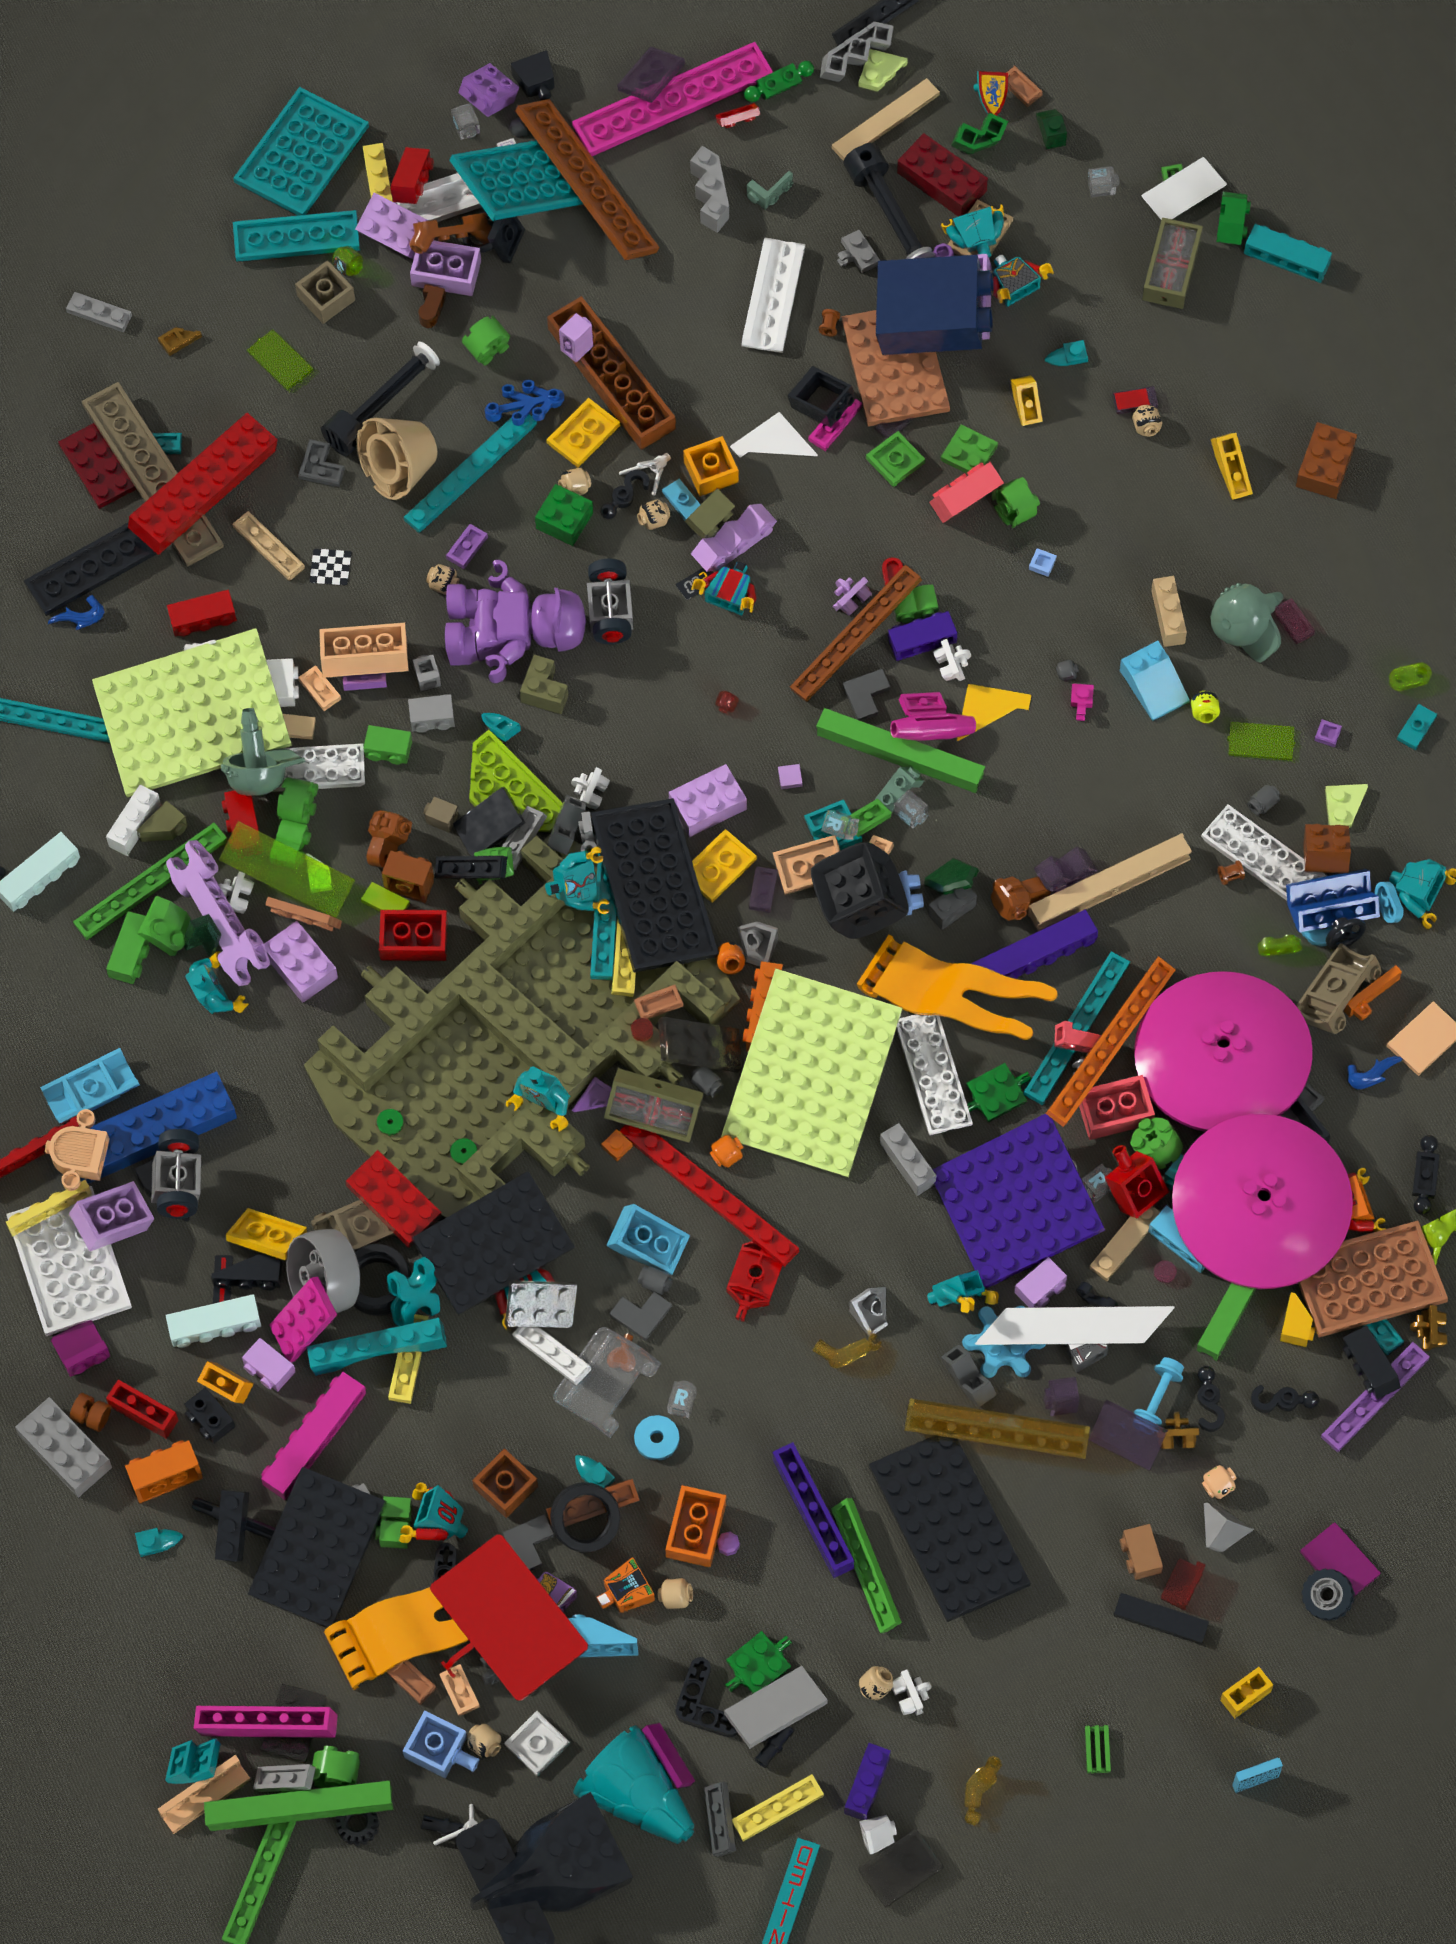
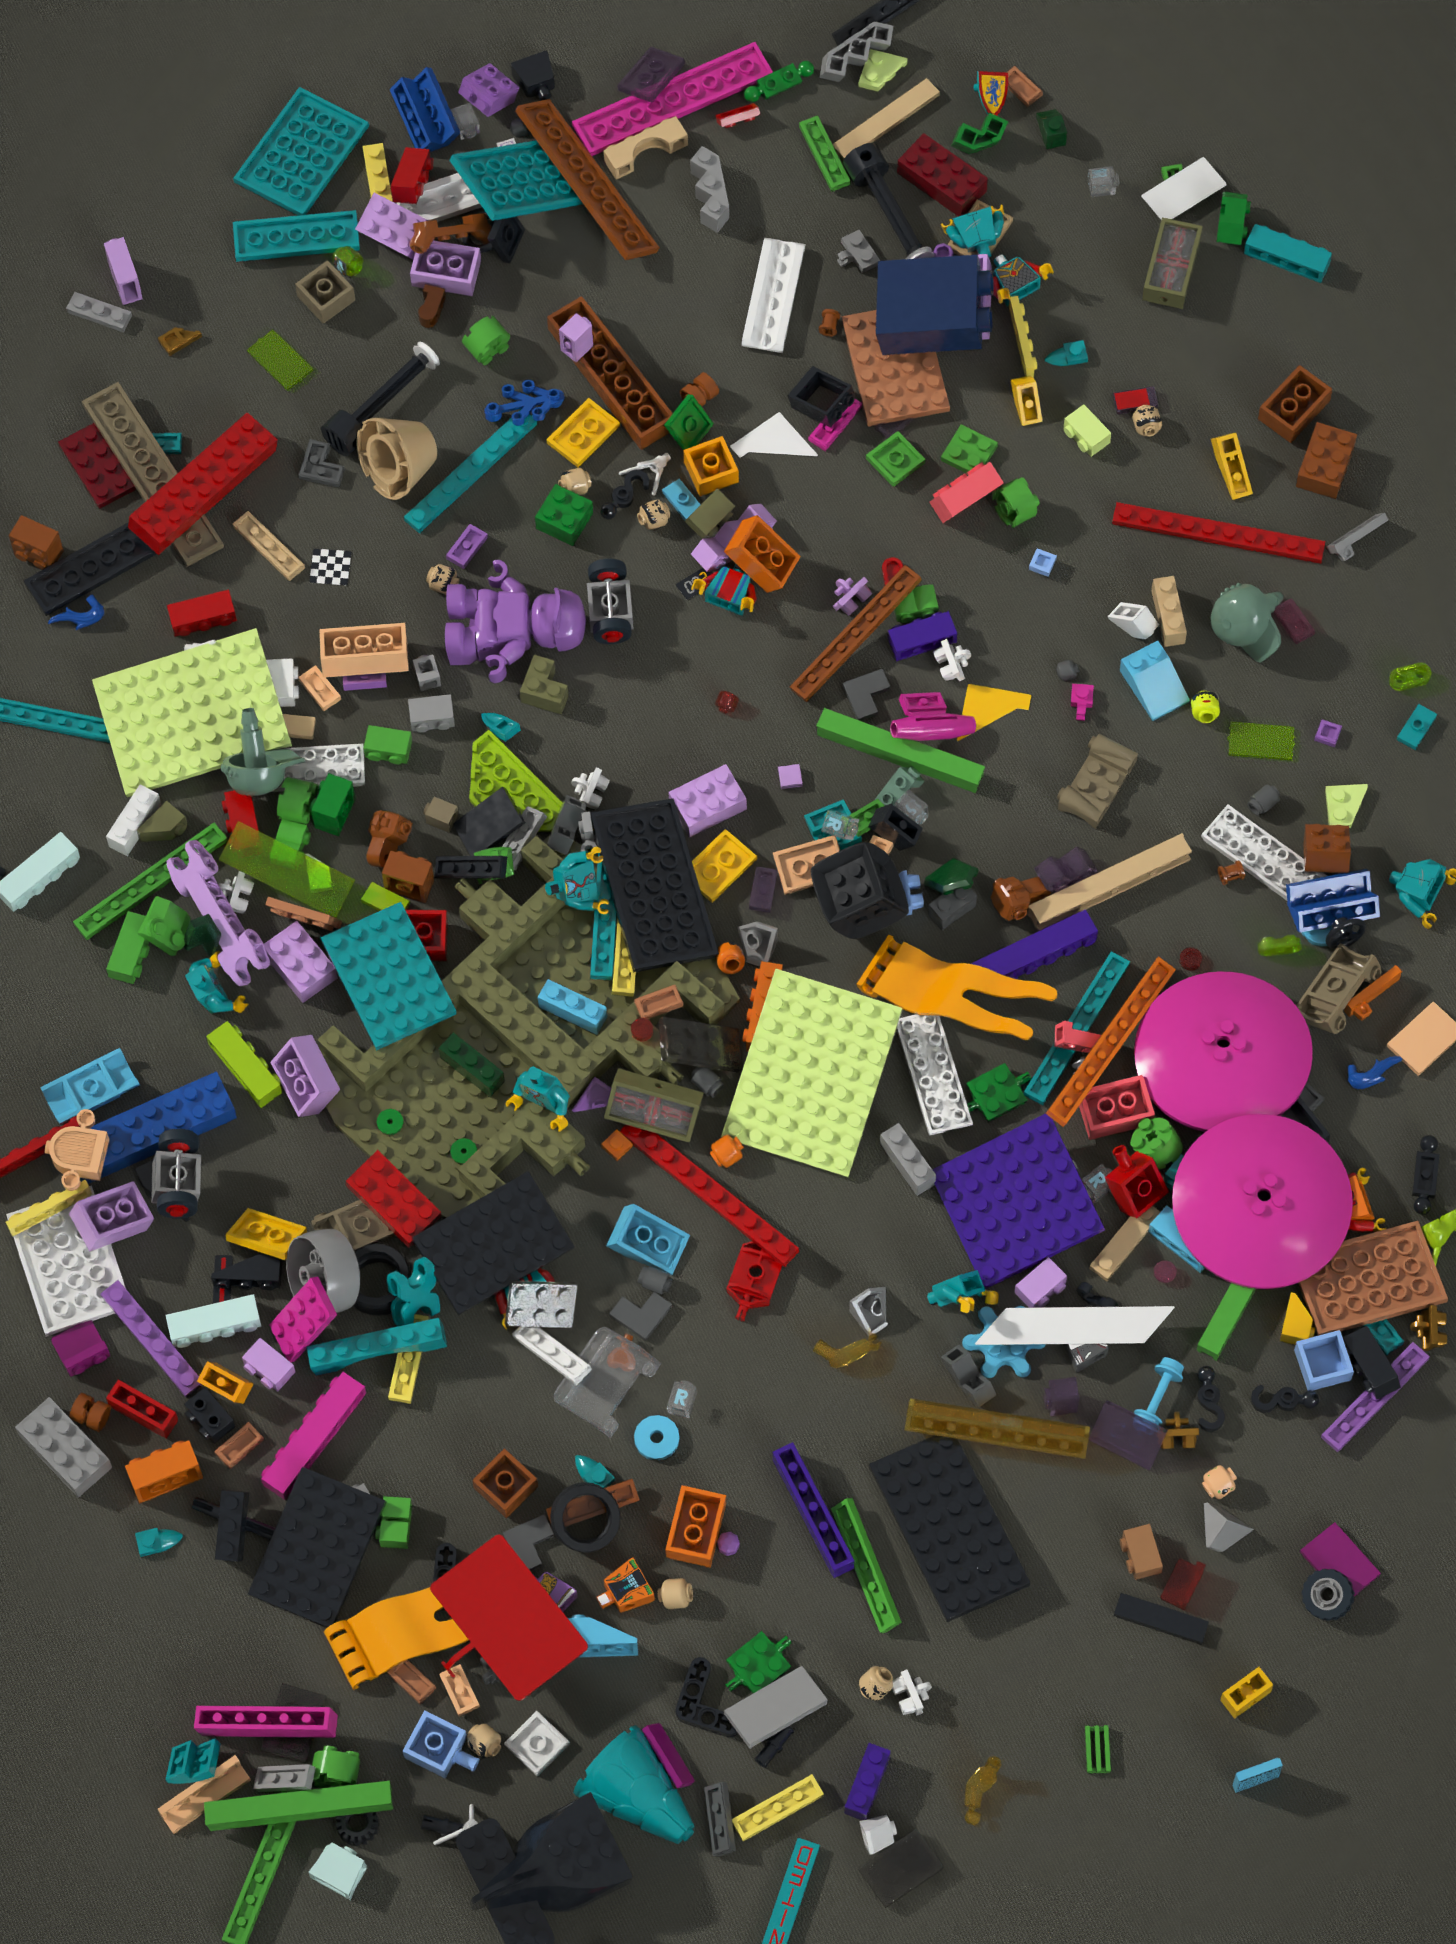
torso [399,1482,468,1543] -> none
sand green bracket [747,171,793,210] -> none
medium azure plate [1374,882,1404,923] -> none
none -> dark orange brick [9,515,64,570]
none -> medium lavender plate [100,1280,202,1397]
none -> lavender brick [104,237,143,305]
none -> lime brick [206,1021,282,1108]
none -> nougat tile [214,1422,264,1469]
none -> lavender brick [270,1035,340,1117]
none -> light aqua torso [308,1842,367,1900]
none -> green brick [310,773,356,836]
none -> teal plate [321,902,457,1051]
none -> blue slope [389,67,460,152]
none -> dark green brick [439,1032,505,1097]
none -> medium azure brick [538,979,607,1035]
none -> tan arch [604,116,688,180]
none -> green tile [664,394,714,450]
none -> dark orange wheel [680,372,719,407]
none -> orange brick [724,515,801,593]
none -> bright green plate [799,116,850,192]
none -> black brick [868,804,923,851]
none -> light yellow plate [1009,296,1037,378]
none -> dark tan piece [1057,733,1138,829]
none -> yellowish green brick [1064,404,1111,457]
none -> white slope [1108,602,1159,639]
none -> red plate [1112,502,1326,564]
none -> clear red tile [1180,947,1202,971]
none -> dark orange brick [1258,365,1332,443]
none -> light blue piece [1294,1330,1354,1391]
none -> light grey hinge [1326,513,1388,561]

